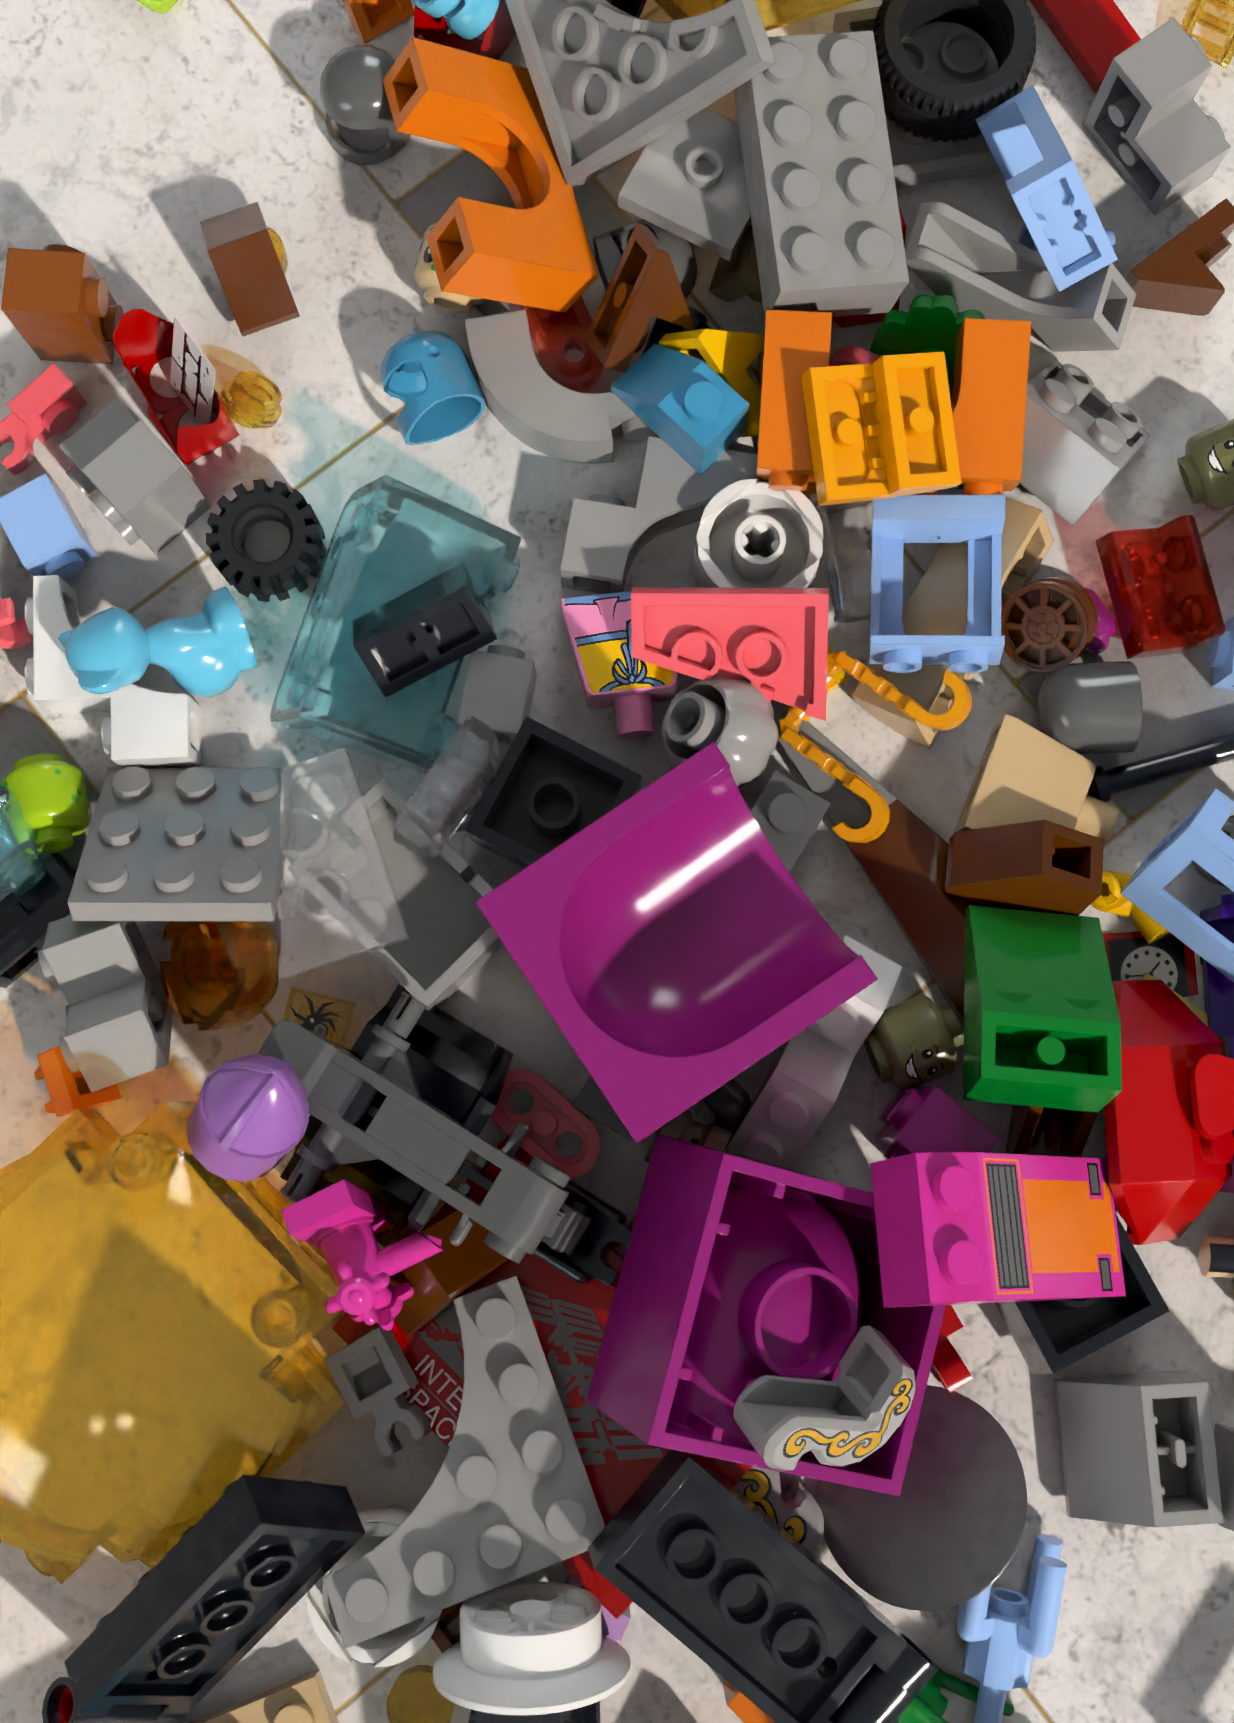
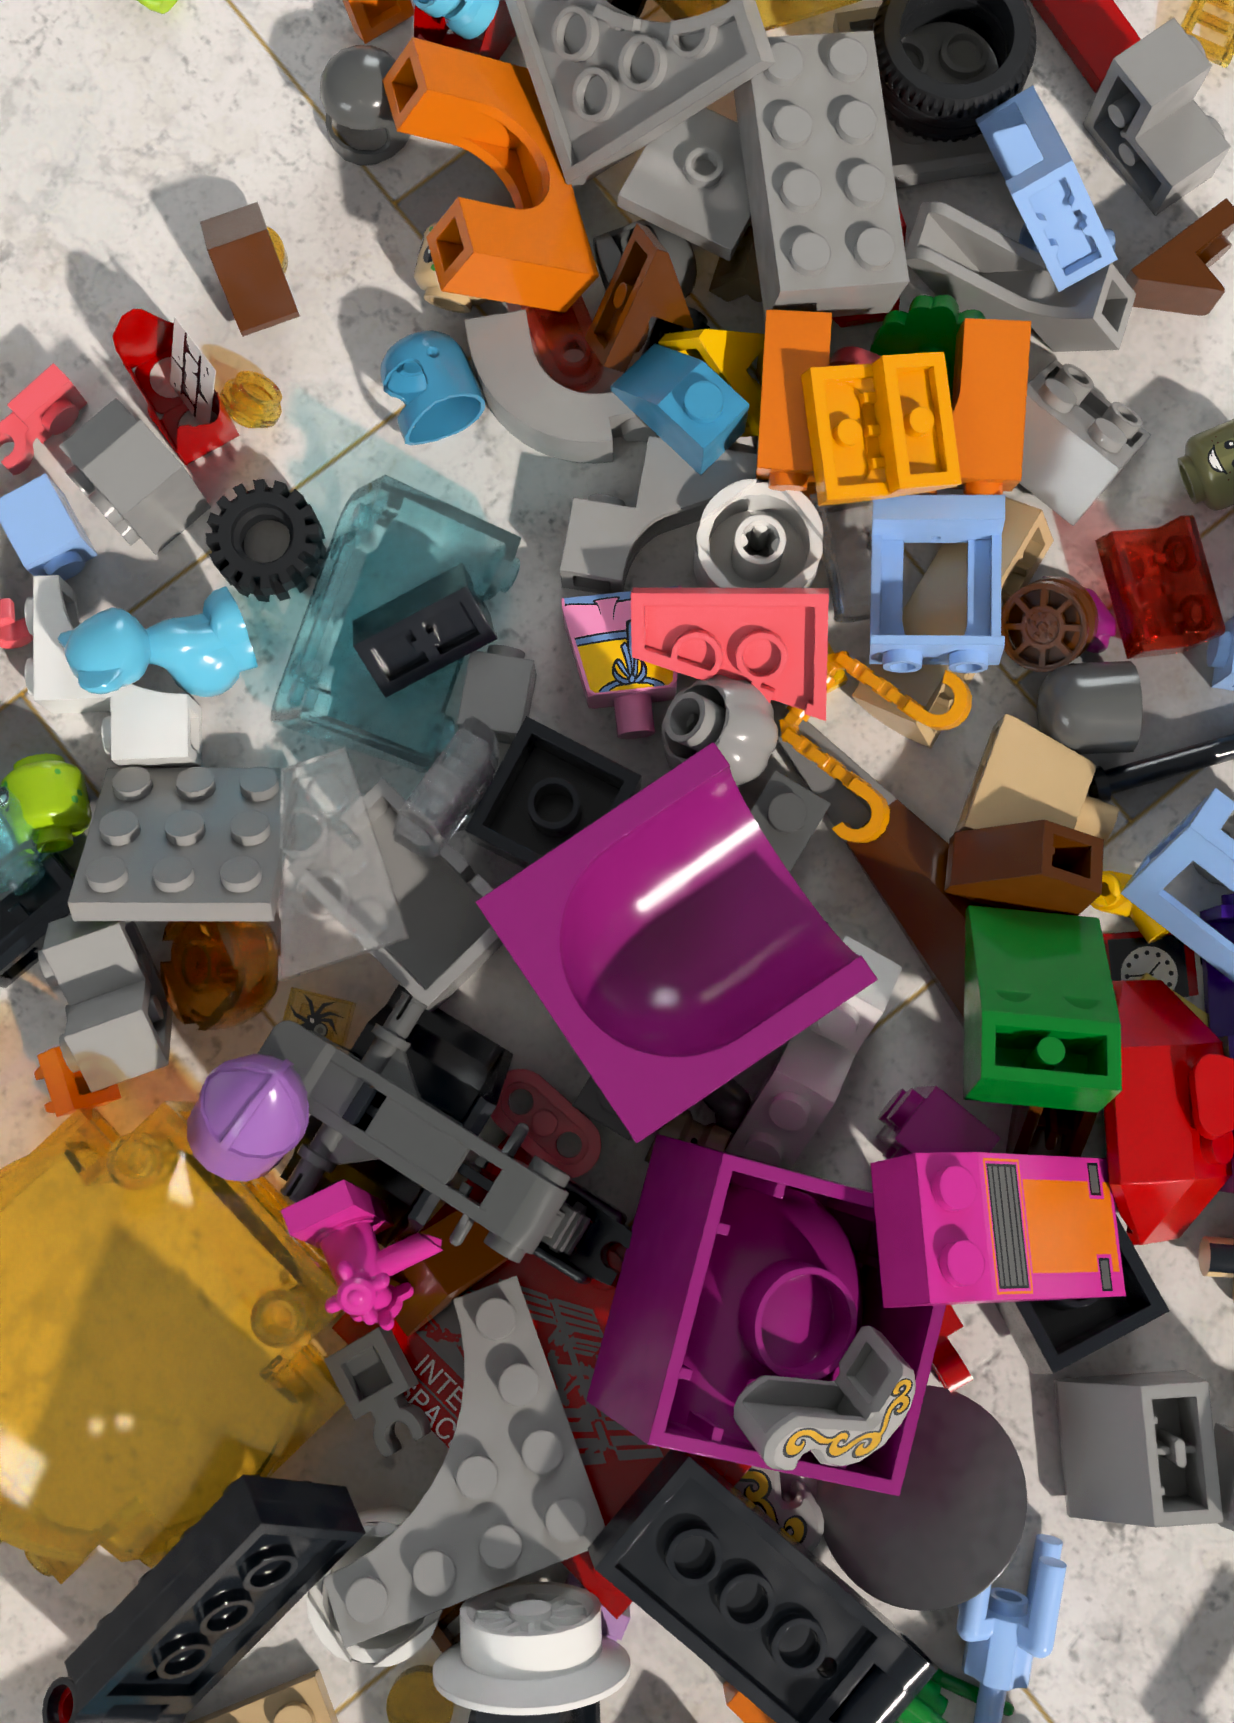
dark orange brick [1,244,124,364] -> none
olive head [864,996,964,1090] -> none

